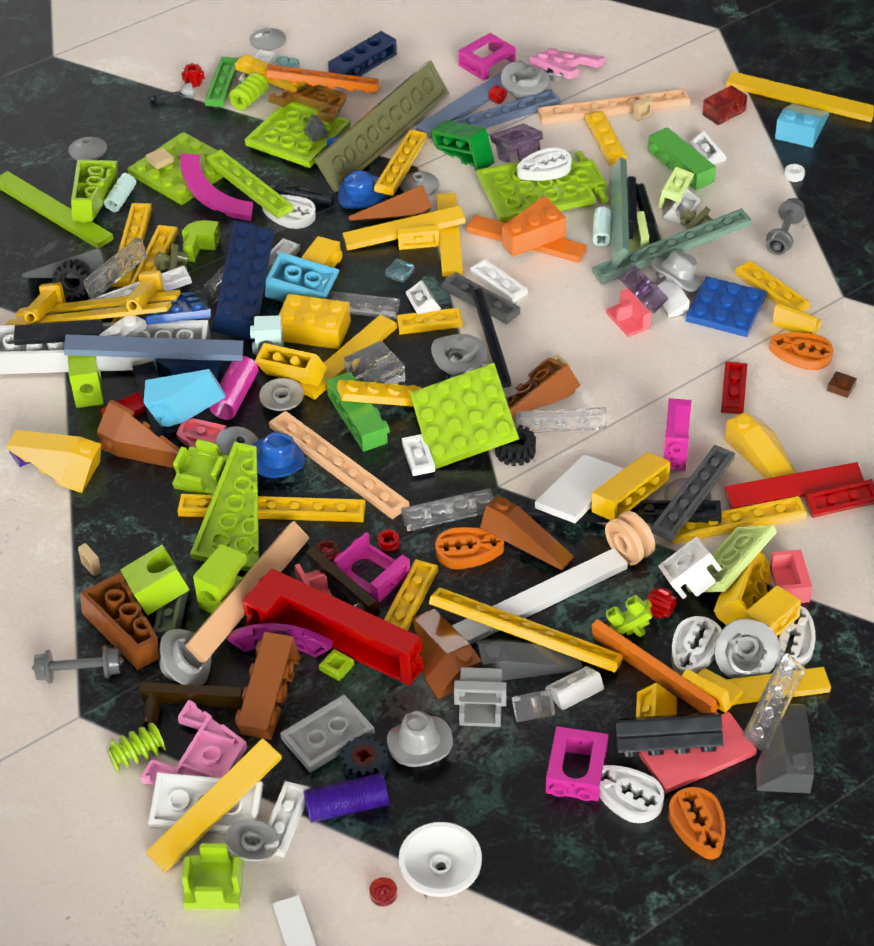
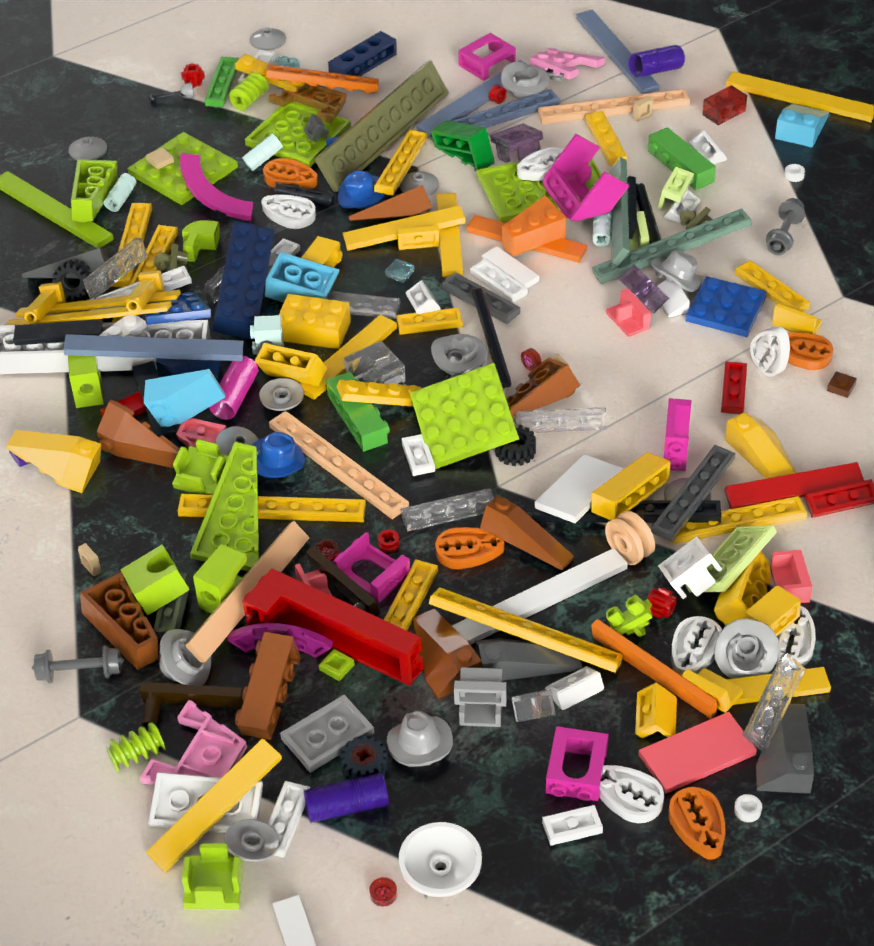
lime tile [205,150,294,219] -> none
black brick [613,712,724,757] -> none
none -> light aqua axle [242,133,283,171]
none -> orange piece [263,158,318,189]
none -> white tile [482,246,539,288]
none -> clear red tile [521,348,541,371]
none -> dark pink windscreen [543,133,629,222]
none -> white plate [543,805,603,845]
none -> sand blue tile [576,9,659,94]
none -> dark purple piece [628,45,685,77]
none -> white tile [734,794,762,822]
none -> white piece [750,327,790,377]

